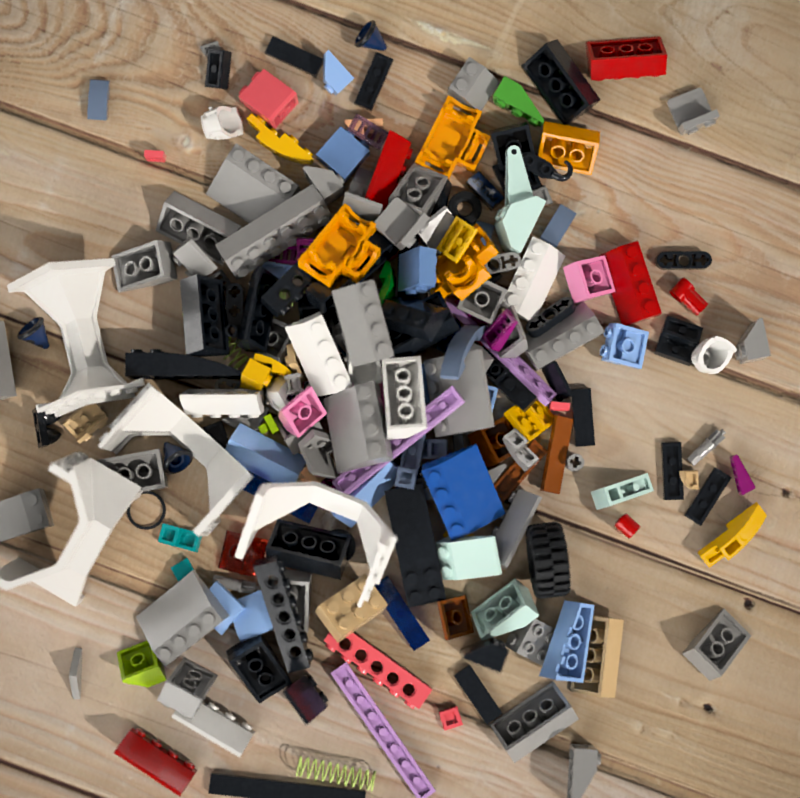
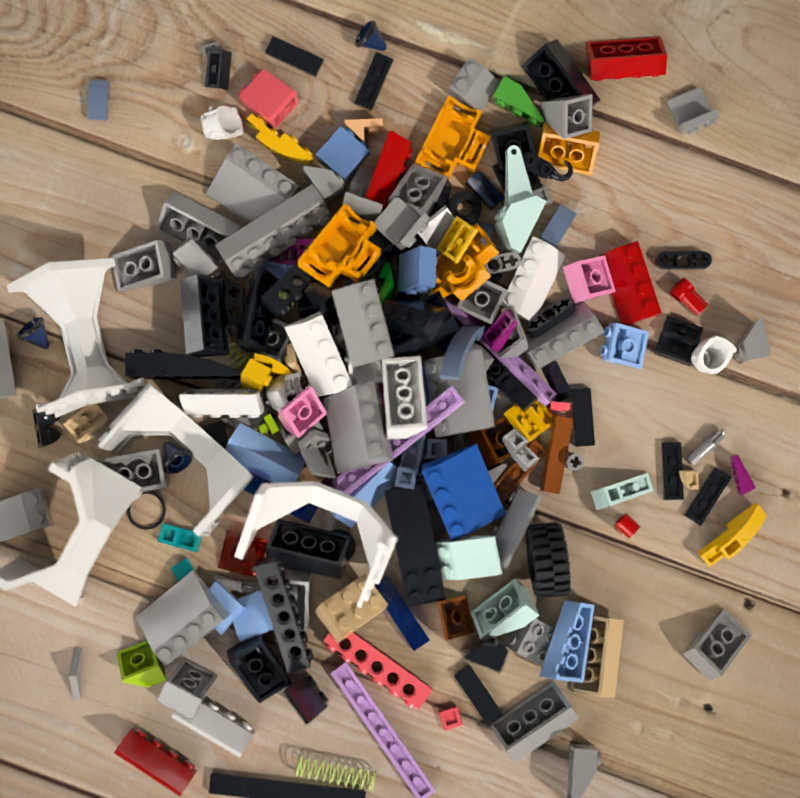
coral tile [144,150,166,162] -> none
light blue slope [323,50,354,95] -> none
slope [347,113,388,150] -> none
none -> light grey slope [539,94,592,139]

